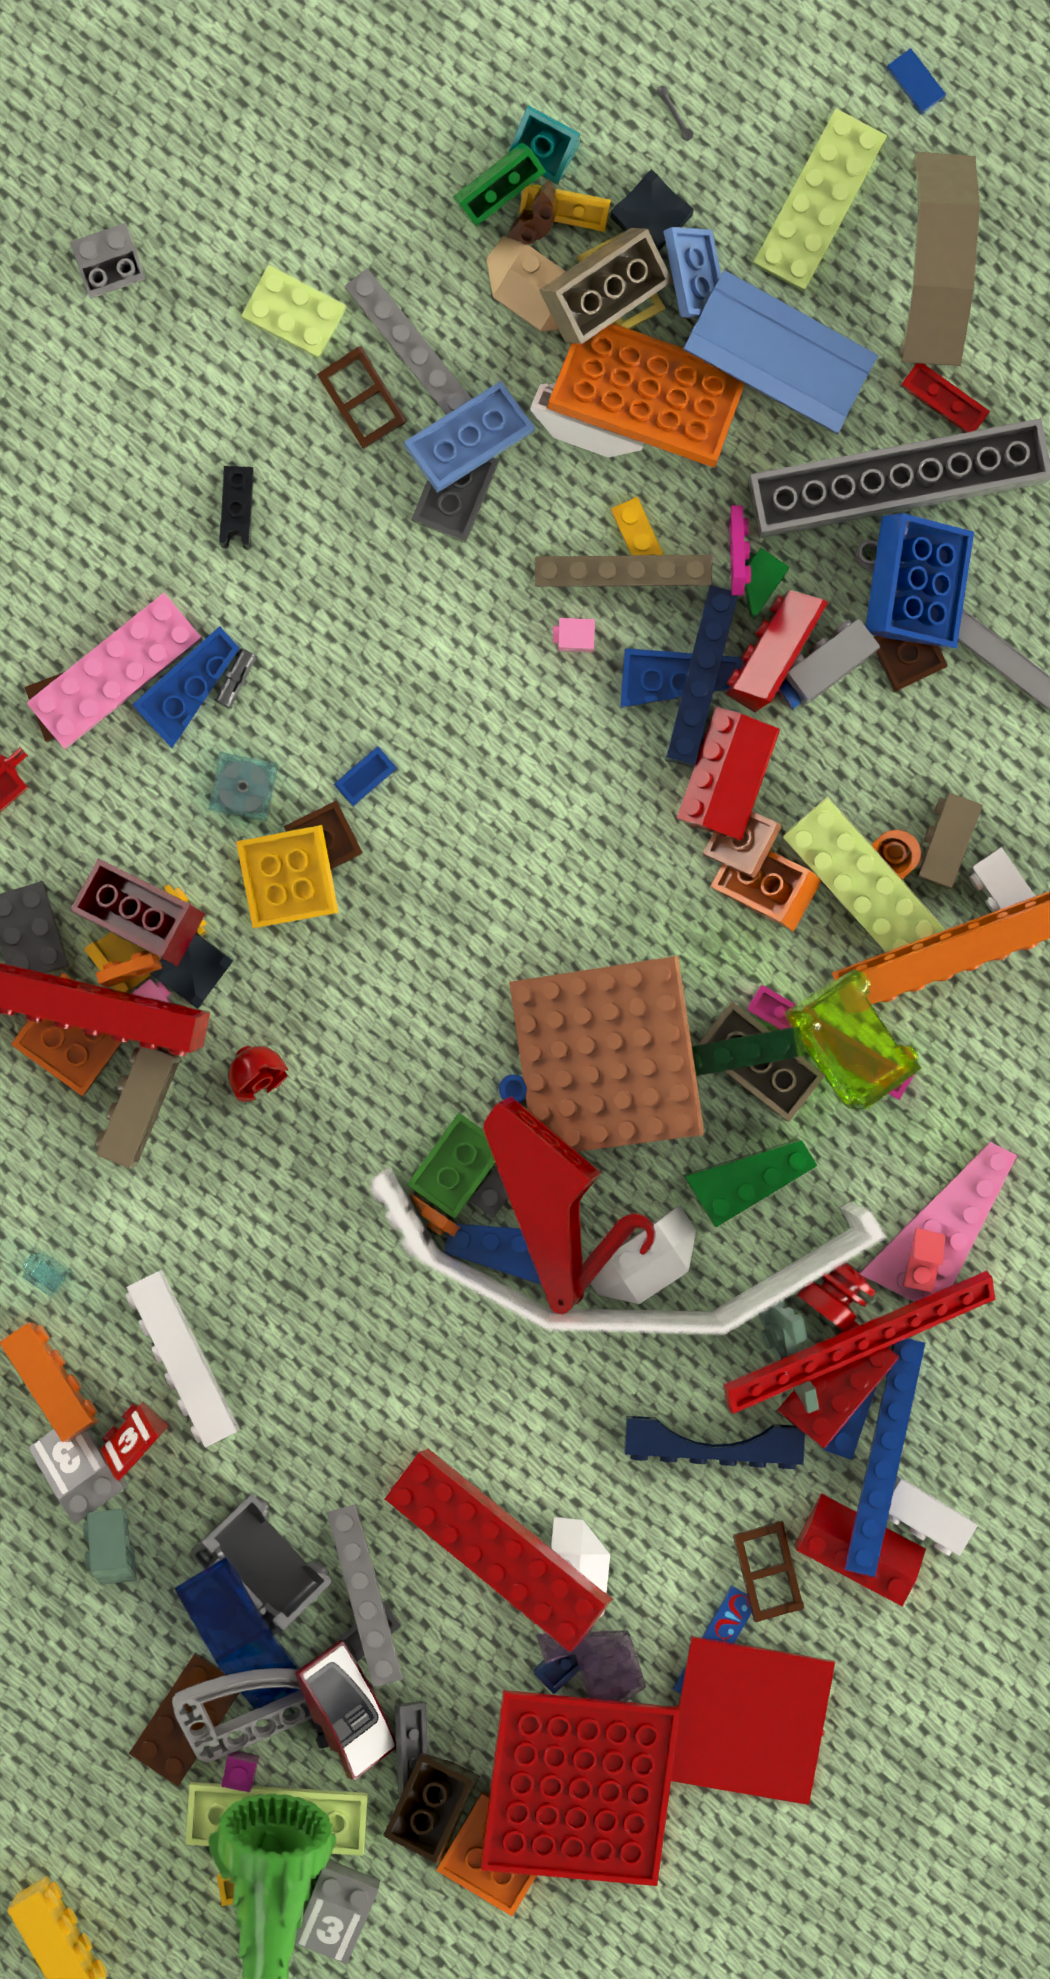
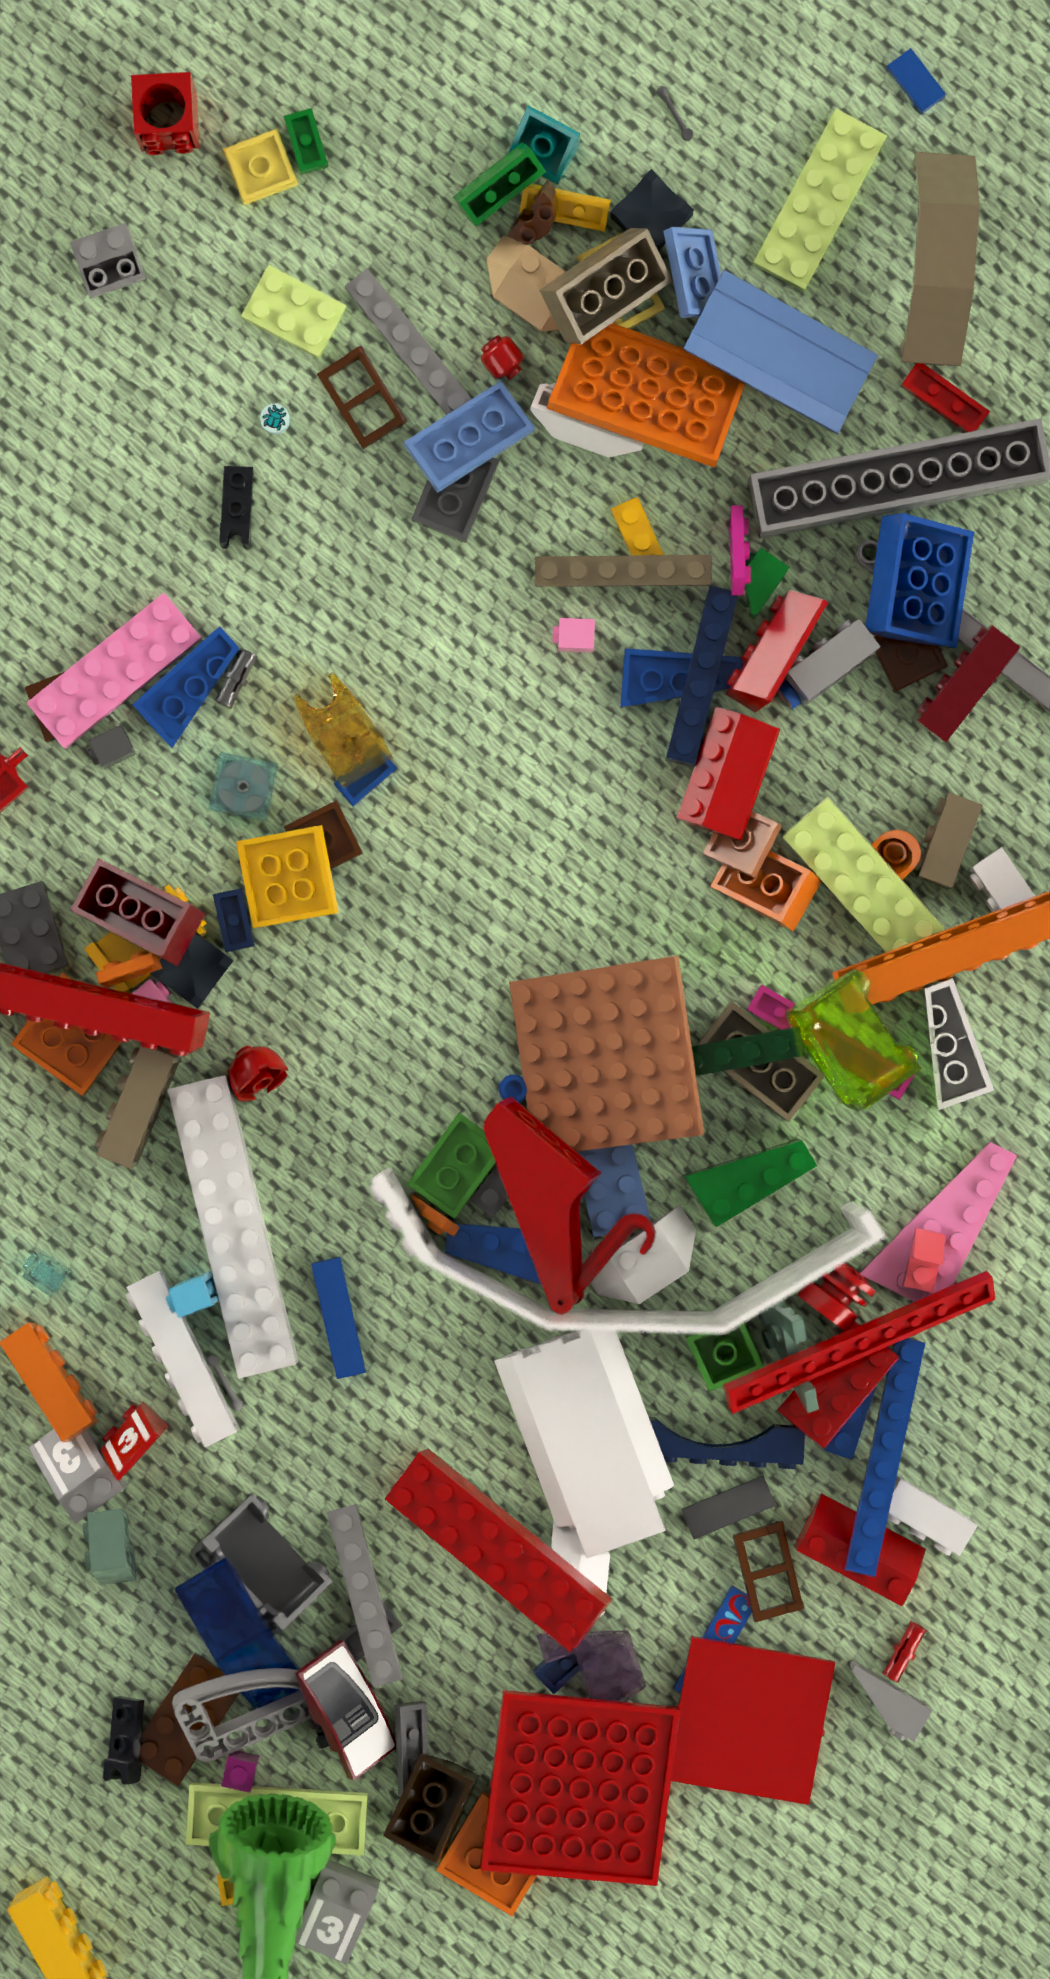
none -> dark grey brick [88,725,137,769]
none -> black plate [103,1696,145,1785]
none -> red brick [131,72,200,155]
none -> medium azure brick [166,1271,219,1318]
none -> white brick [168,1075,299,1379]
none -> light grey hinge [207,1355,243,1411]
none -> dark blue plate [213,888,255,953]
none -> light yellow tile [223,128,298,205]
none -> tile [260,403,290,435]
none -> green plate [284,108,329,175]
none -> clear yellow brick [293,672,394,788]
none -> blue tile [311,1257,366,1379]
none -> red head [480,334,524,380]
none -> white panel [494,1330,674,1558]
none -> medium blue plate [577,1144,651,1238]
none -> dark grey slope [681,1475,776,1539]
none -> bright green brick [686,1321,764,1392]
none -> light grey slope [849,1660,932,1742]
none -> red pin [882,1621,927,1683]
none -> dark red brick [916,624,1021,742]
none -> white wedge [924,978,994,1110]

